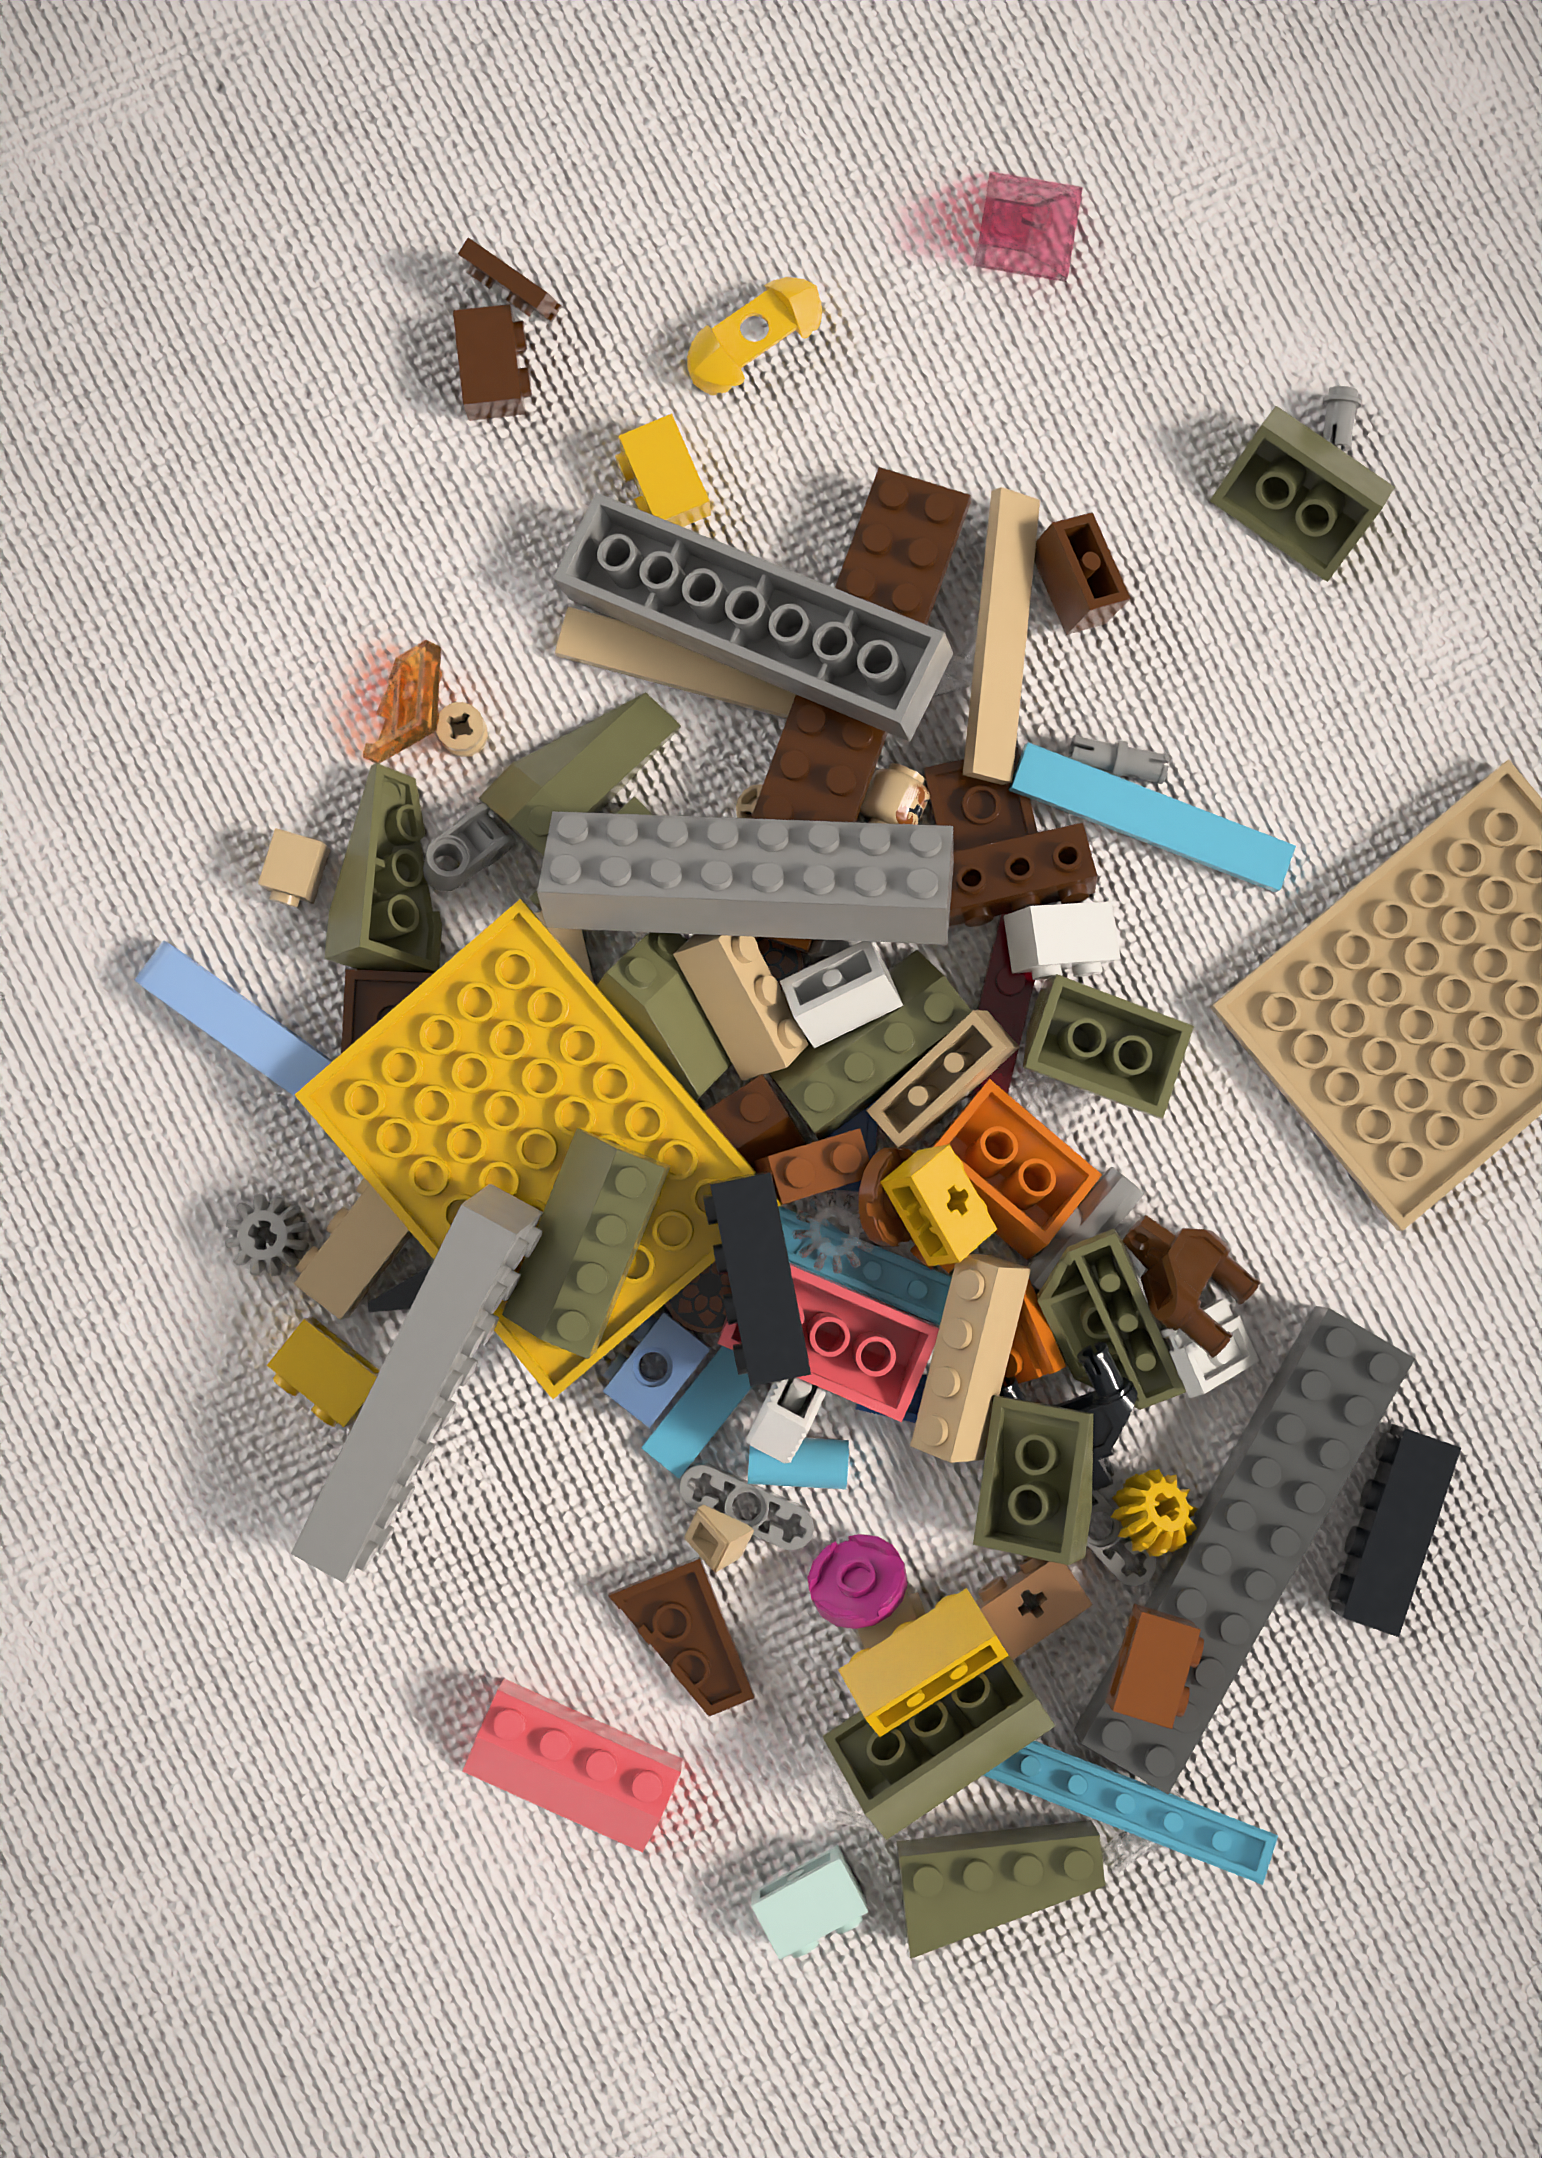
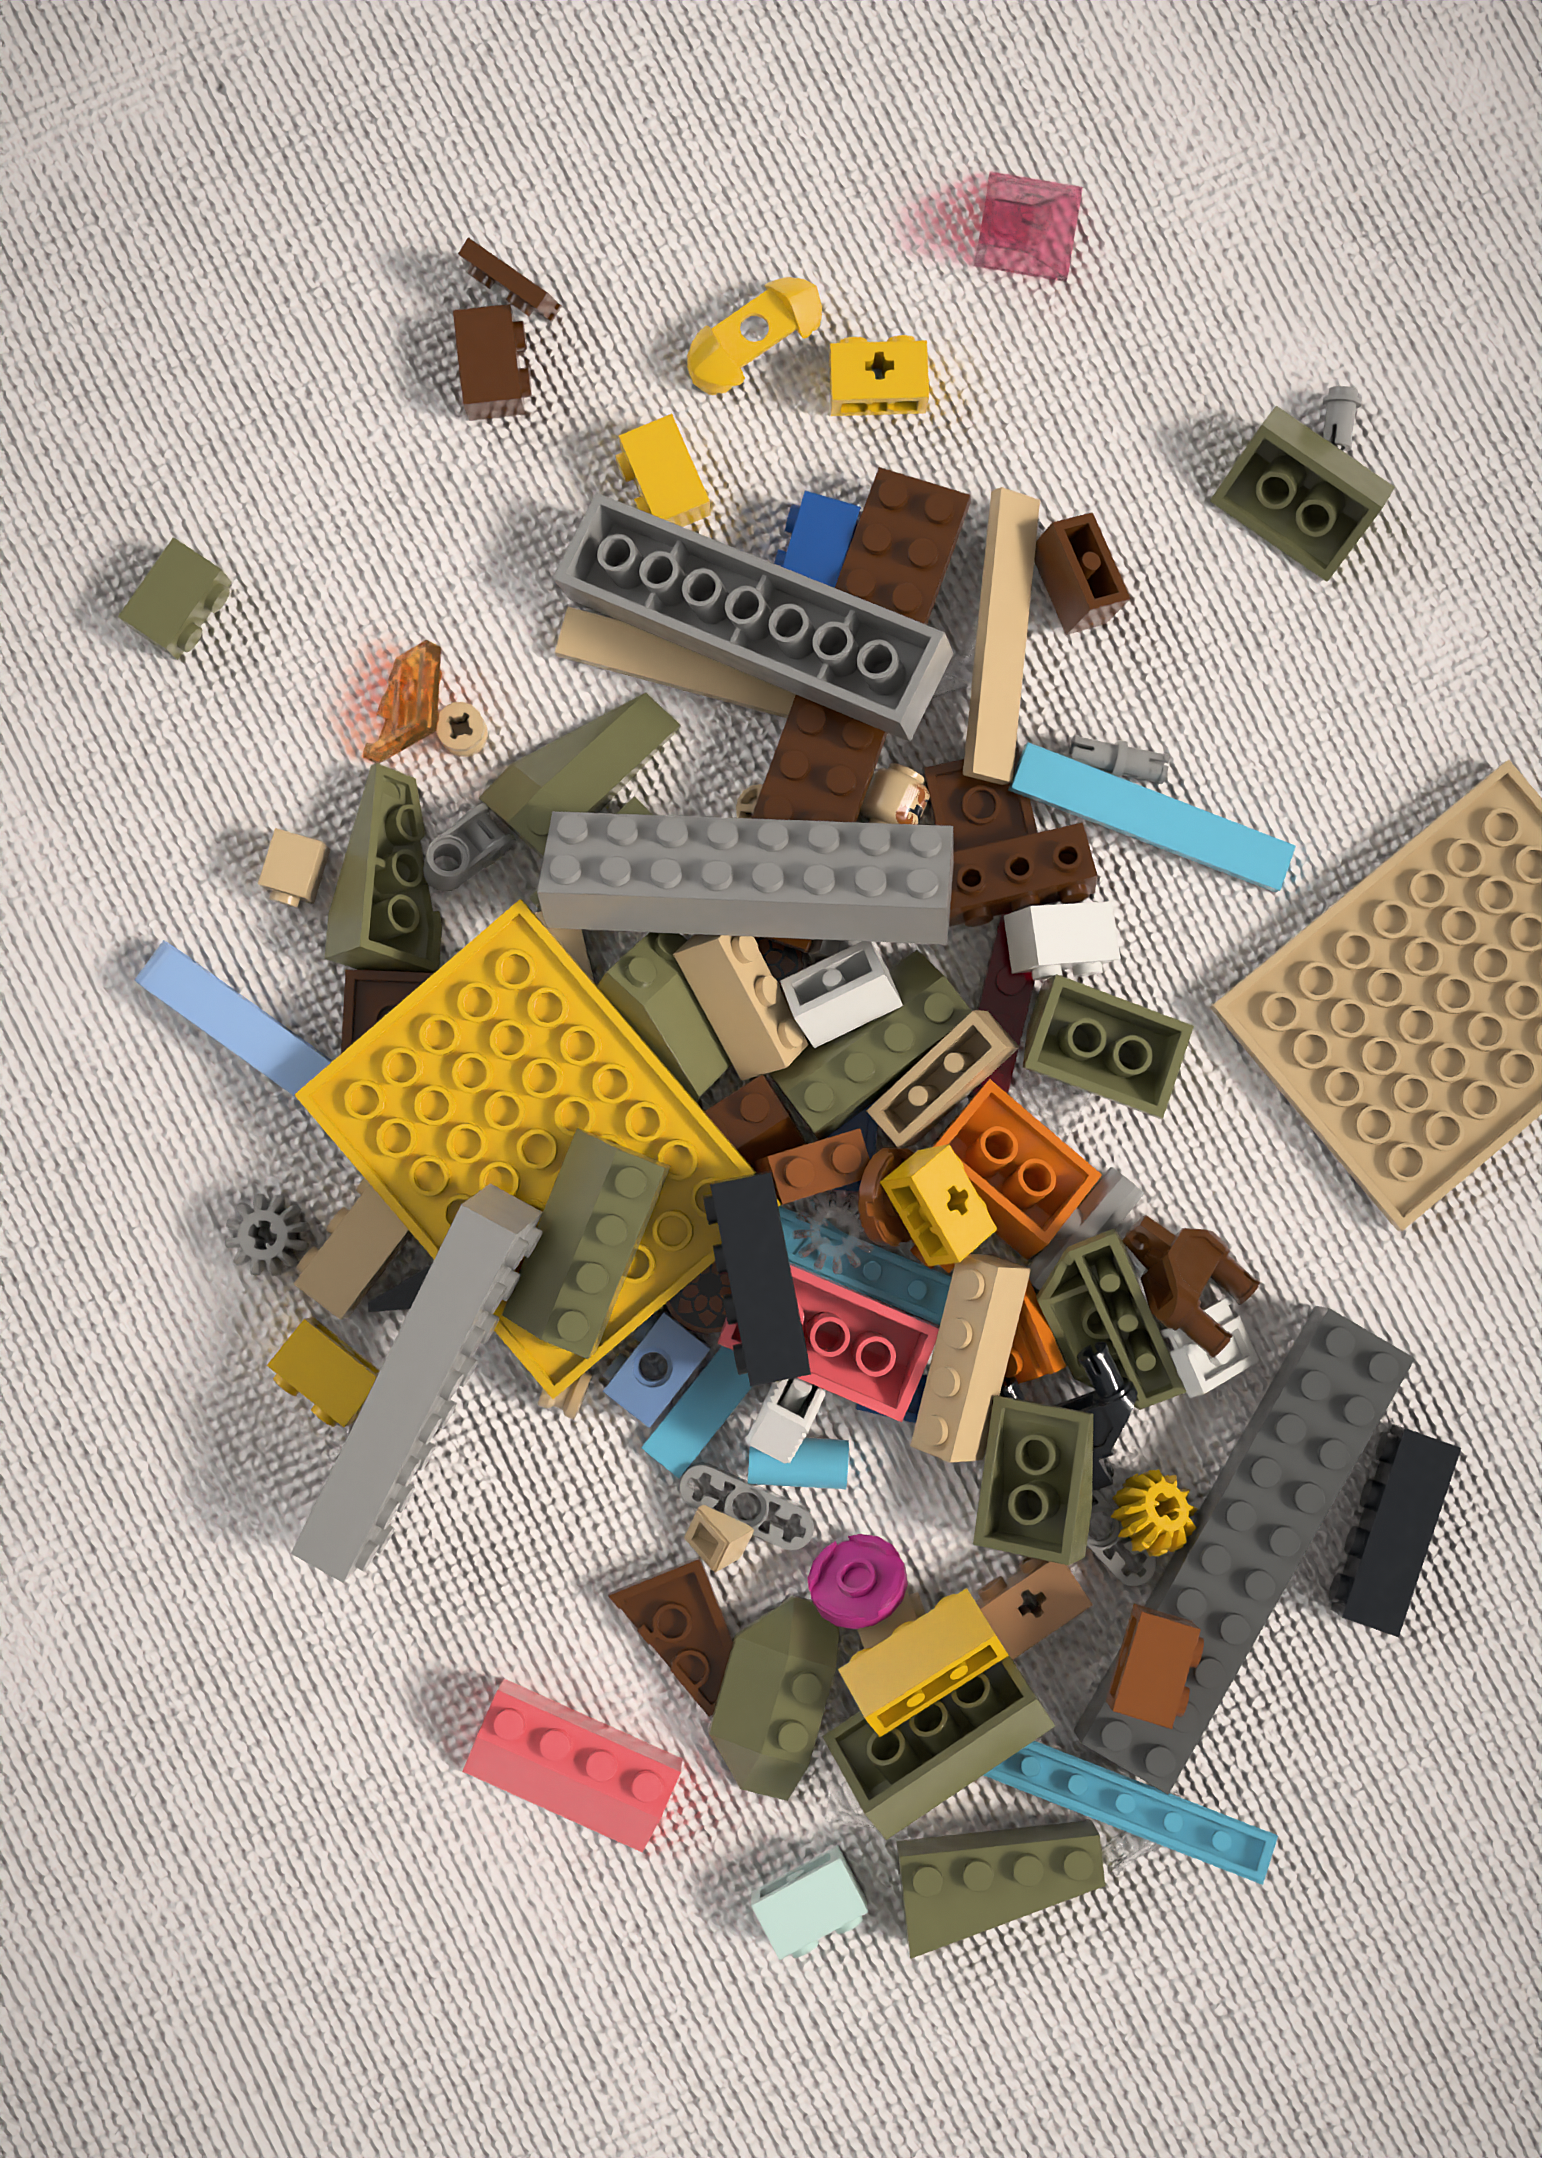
none -> olive brick [118,537,232,660]
none -> tan wheel [538,1372,593,1420]
none -> olive wedge [708,1595,839,1801]
none -> blue brick [774,490,861,588]
none -> yellow brick [829,335,929,417]

